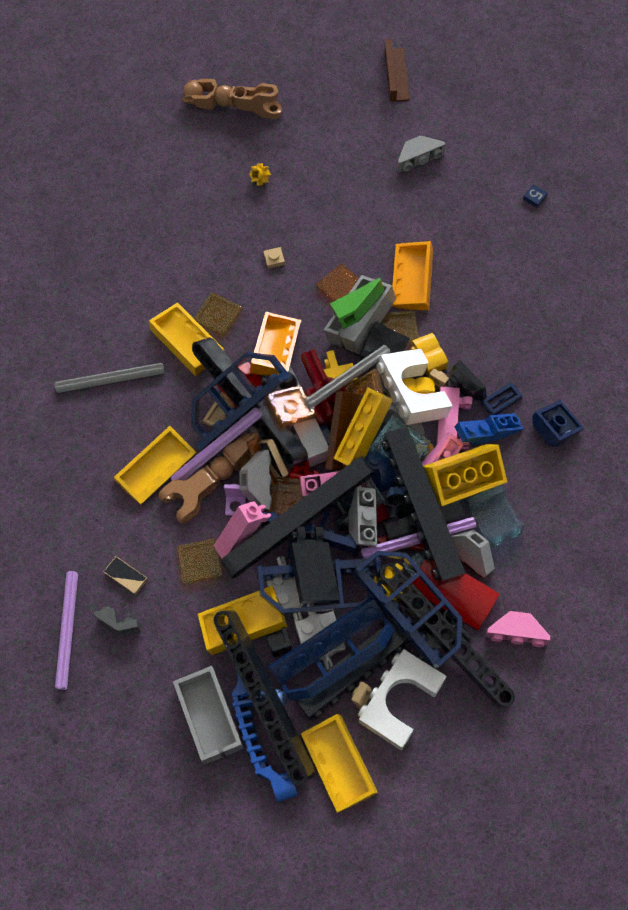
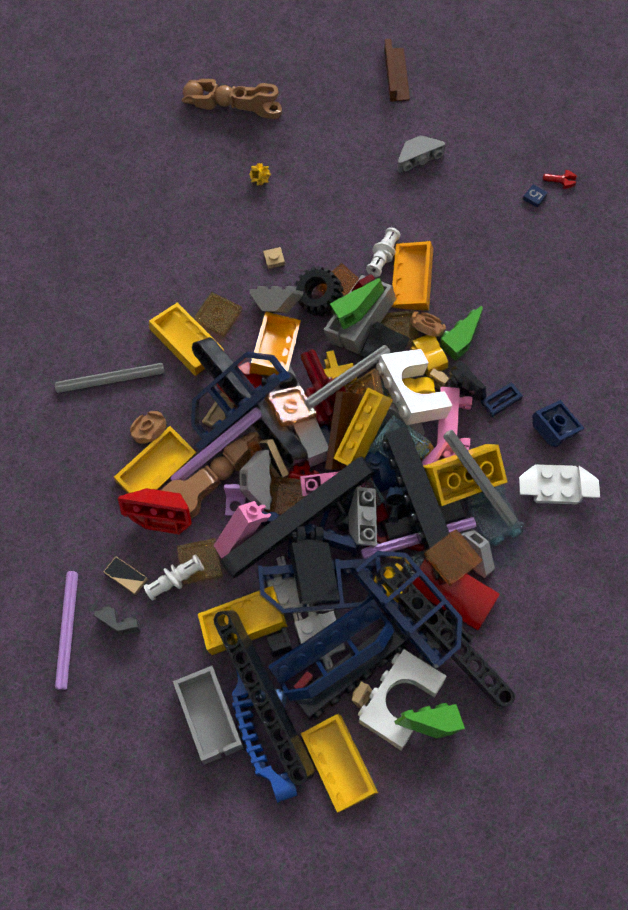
blue slope [454,413,524,445] -> none
bright pink slope [486,611,550,647] -> none
none -> red wedge [118,488,192,535]
none -> medium nougat tile [130,411,167,444]
none -> white piece [144,555,204,601]
none -> light grey slope [250,286,303,313]
none -> dark red tile [293,671,313,689]
none -> black tyre [295,266,344,316]
none -> dark red tile [351,274,375,292]
none -> white piece [366,227,401,277]
none -> bright green slope [394,703,465,738]
none -> medium nougat tile [410,312,446,337]
none -> clear orange tile [424,529,483,586]
none -> bright green slope [440,306,483,361]
none -> light grey axle [443,430,517,526]
none -> white piece [519,464,600,504]
none -> red bar [543,170,577,189]

